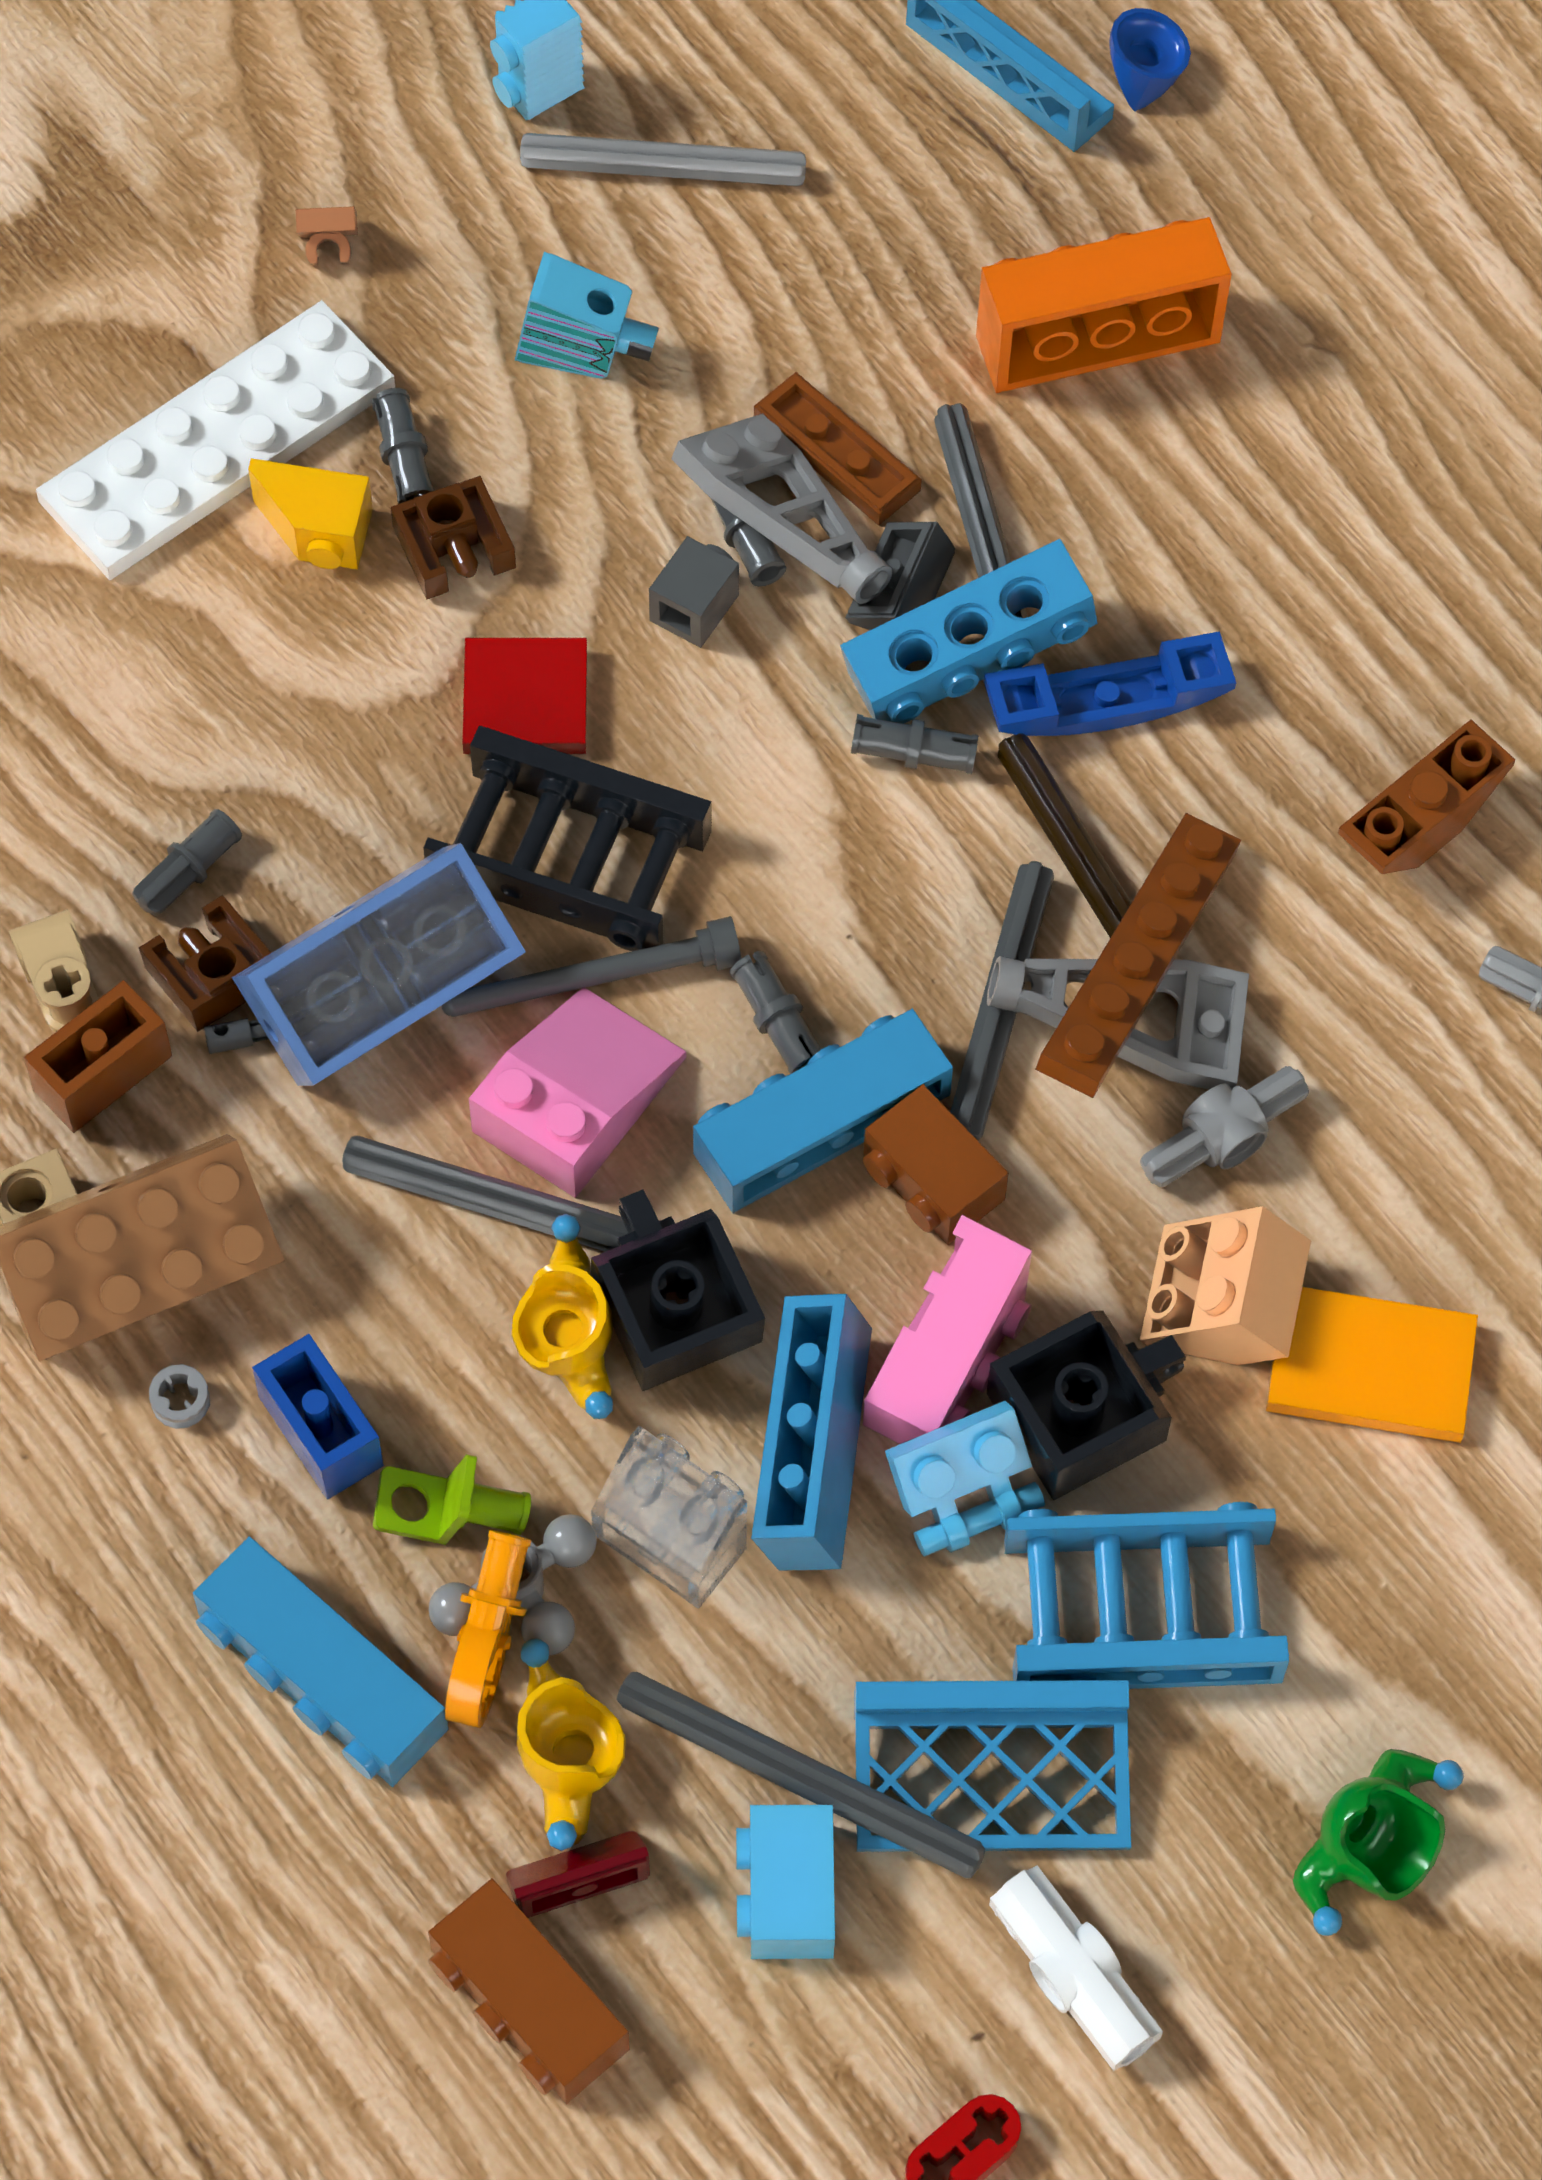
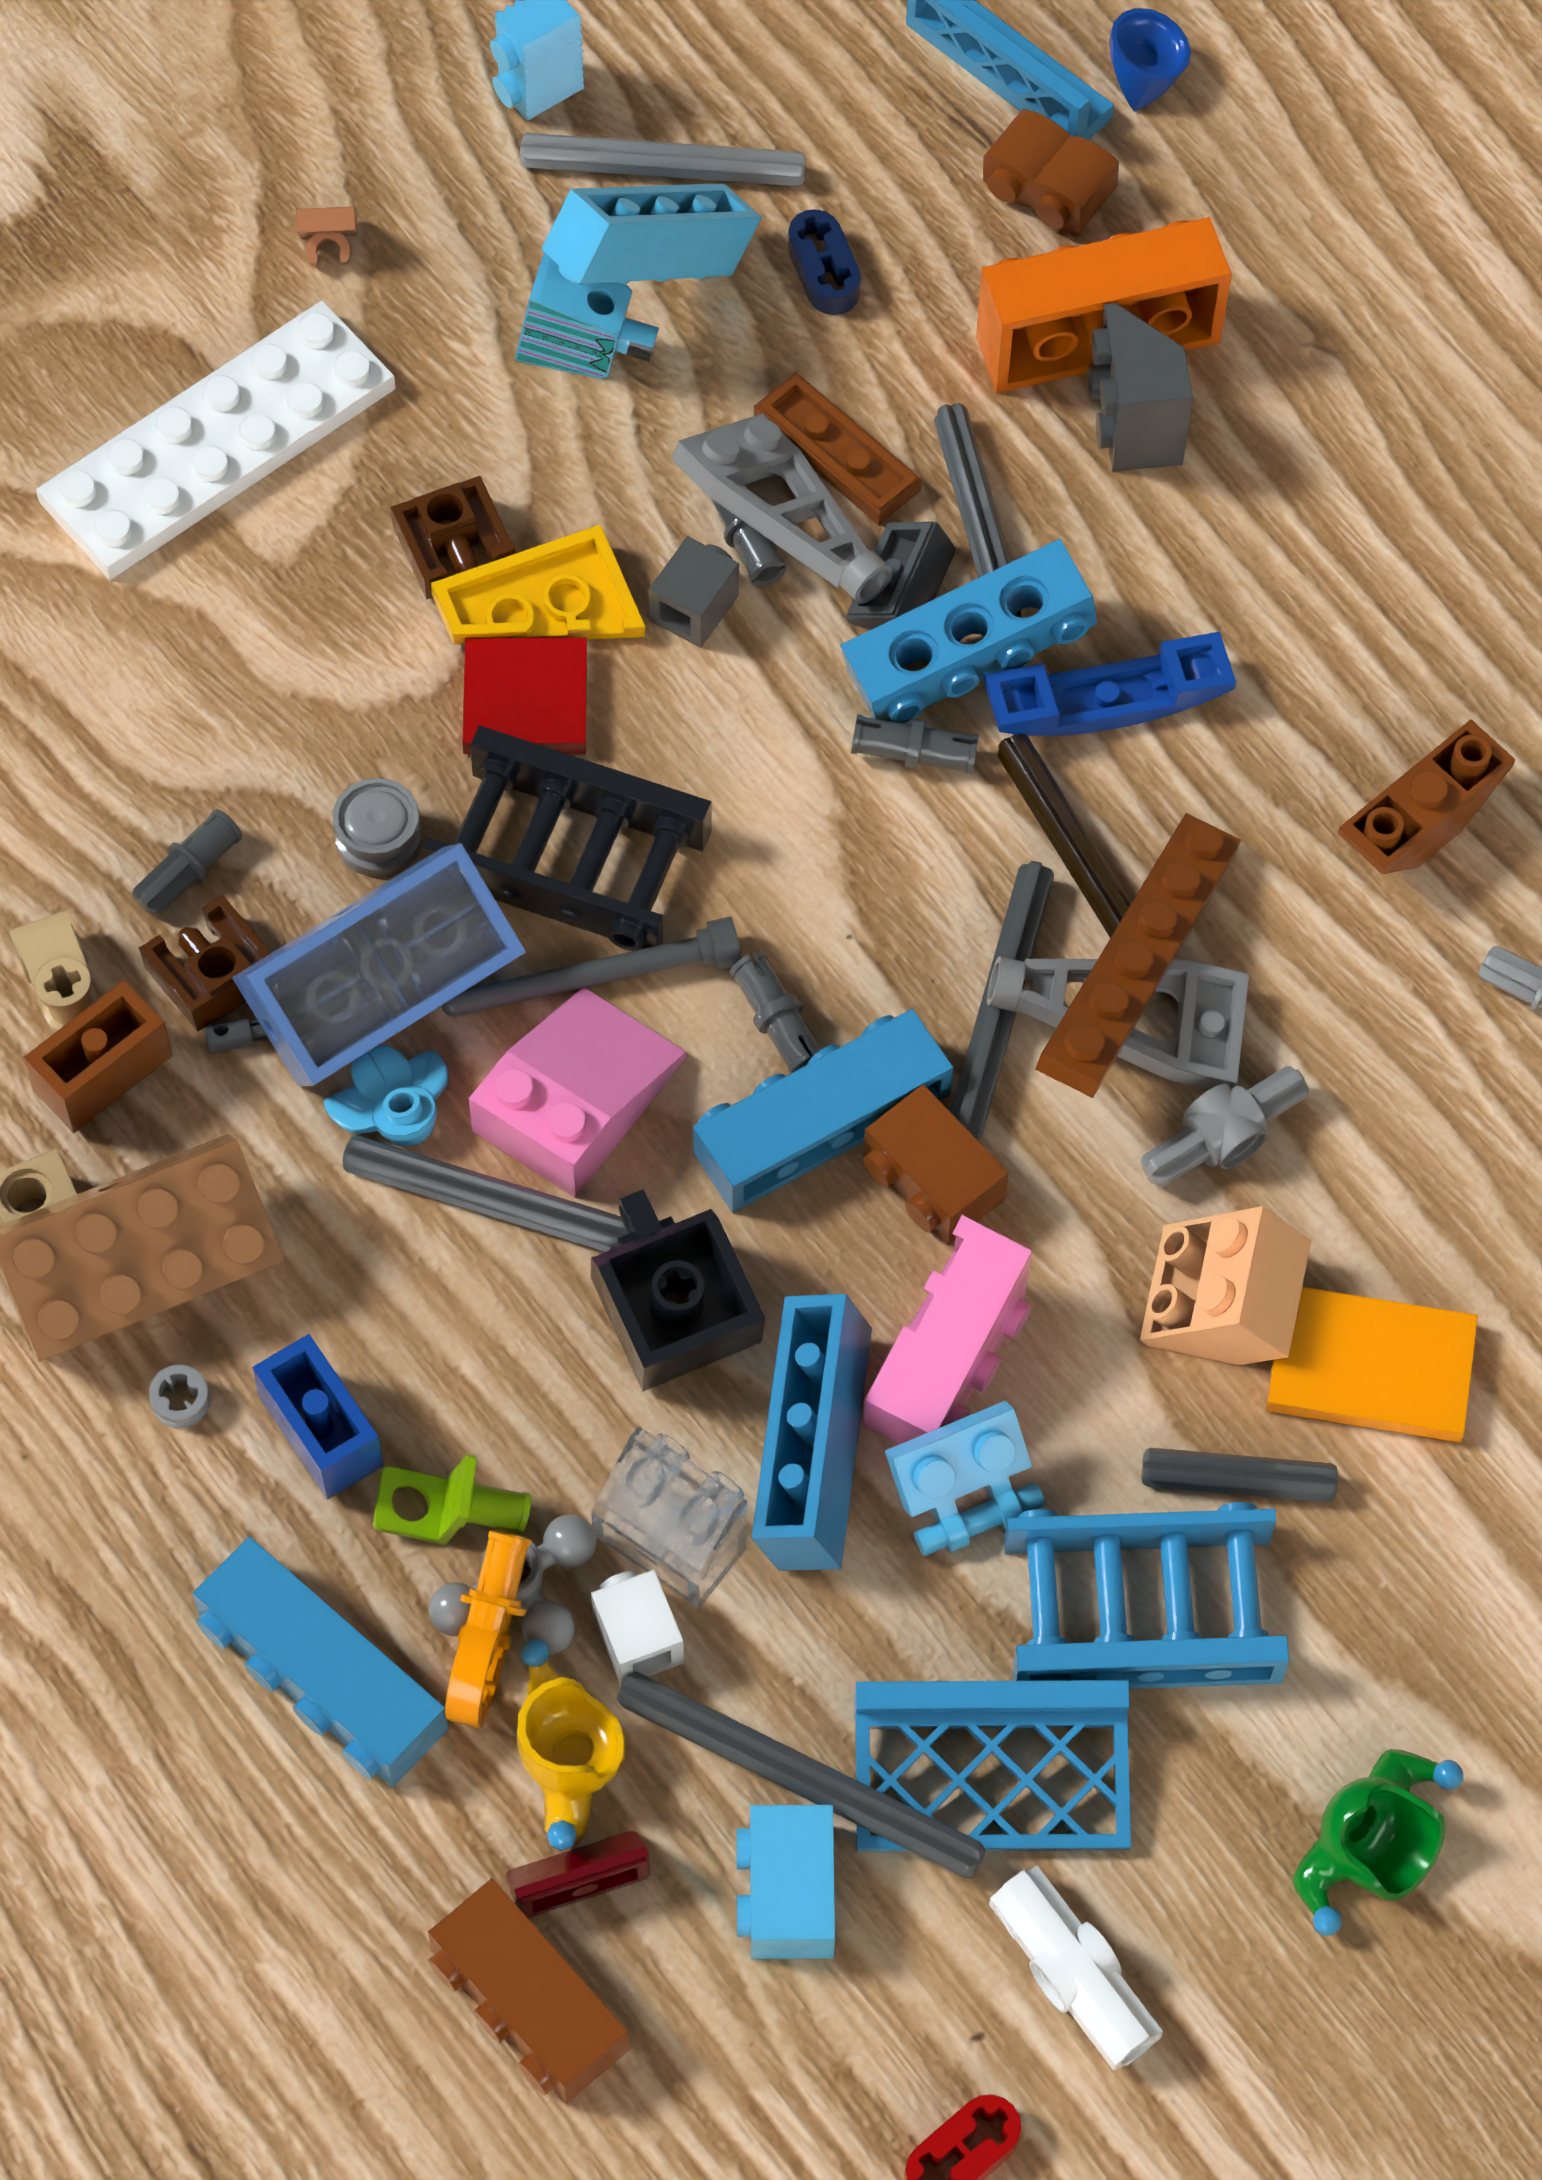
yellow slope [248,458,373,570] -> none
dark grey pin [371,388,435,504] -> none
yellow piece [512,1214,613,1419] -> none
black hinge [986,1310,1186,1501] -> none
none -> medium azure plate [324,1045,449,1146]
none -> light grey wheel [333,778,422,878]
none -> yellow wing [431,524,646,645]
none -> medium azure brick [541,183,762,286]
none -> white brick [591,1570,684,1685]
none -> dark blue beam [788,209,861,315]
none -> dark orange brick [983,109,1119,234]
none -> dark grey slope [1087,303,1193,471]
none -> dark grey axle [1141,1447,1338,1502]

